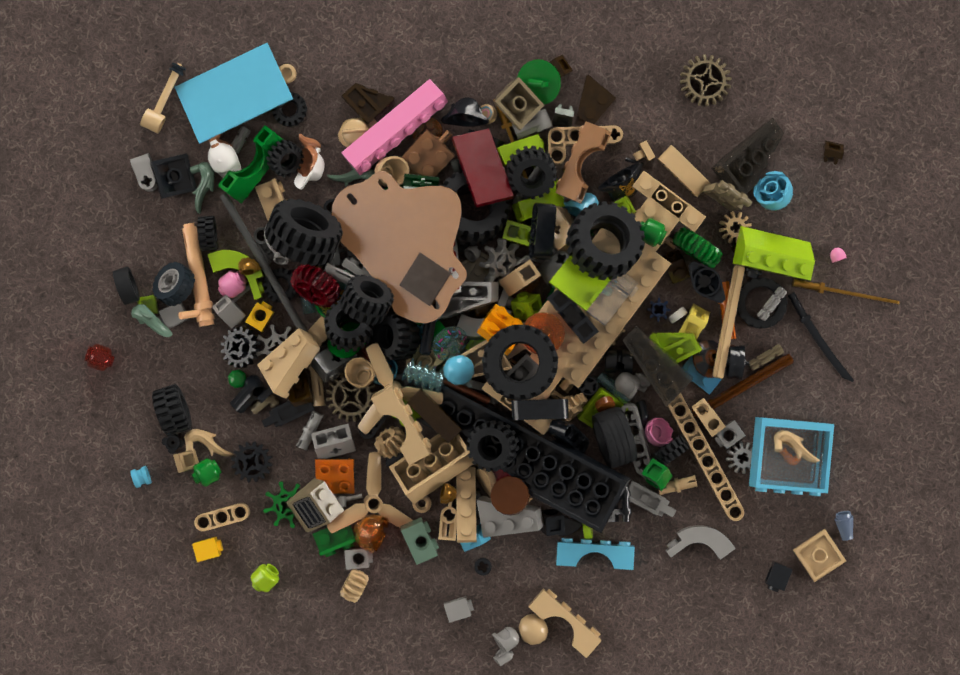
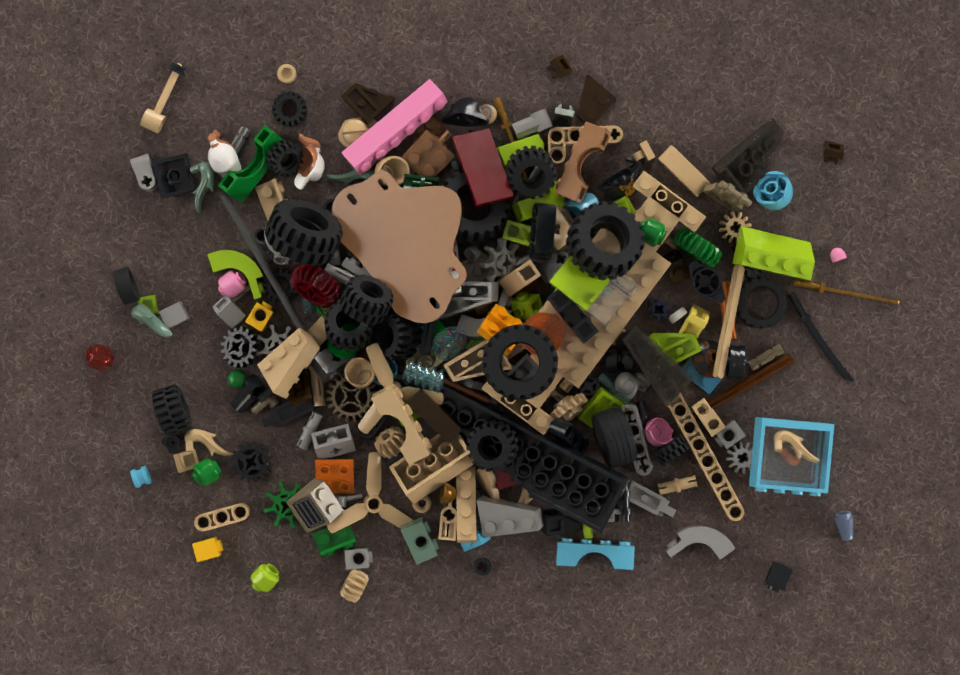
black wheel [152,262,195,306] -> none
medium azure piece [175,43,293,144] -> none
light nougat cylinder [178,223,215,327] -> none
black tyre [197,215,218,251] -> none
pearl gold piece [238,257,261,275] -> none
clear orange cylinder [354,514,389,554] -> none
dark brown tile [400,253,453,306] -> none
medium azure hair [443,355,474,385] -> none
light grey brick [444,596,474,623] -> none
reddish brown tile [490,476,530,516] -> none
light grey piece [492,627,519,666] -> none
dark tan slope [494,77,544,131] -> none
black beam [511,399,569,420] -> none
green shield [517,59,561,105] -> none
tan hair [518,614,548,645] -> none
tan arch [528,588,602,658] -> none
dark orange tile [595,396,615,412] -> none
green brick [641,458,673,492] -> none
dark tan gear [679,54,732,107] -> none
light grey axle [757,287,787,321] -> none
tan plate [793,529,846,582] -> none

